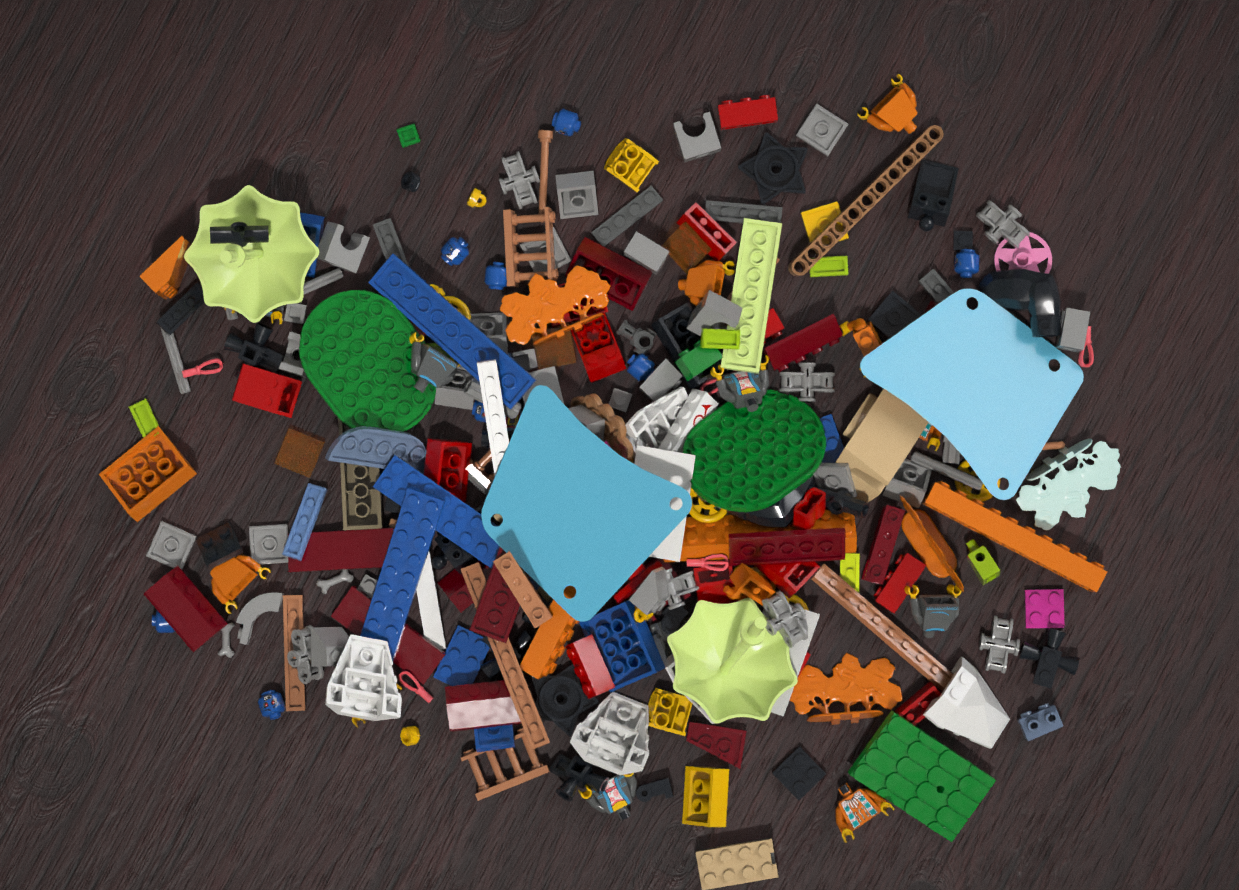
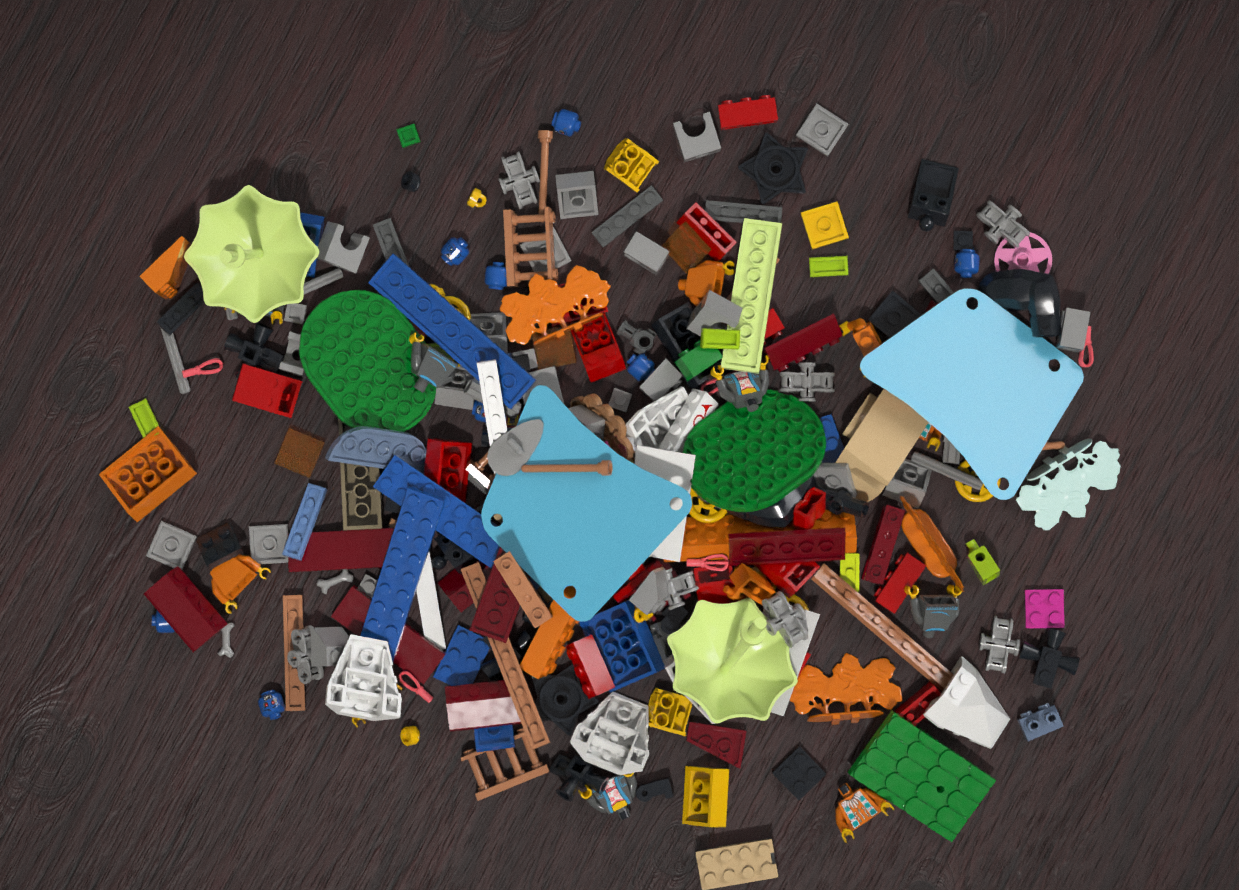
black piece [210,222,269,247] -> none
light grey arch [236,593,284,645] -> none
dark red slope [565,237,653,311] -> none
medium nougat beam [788,125,943,276] -> none
orange torso [857,74,917,134] -> none
orange brick [921,481,1107,592] -> none
none -> light grey shield [487,419,544,476]
none -> nougat piece [521,460,613,476]

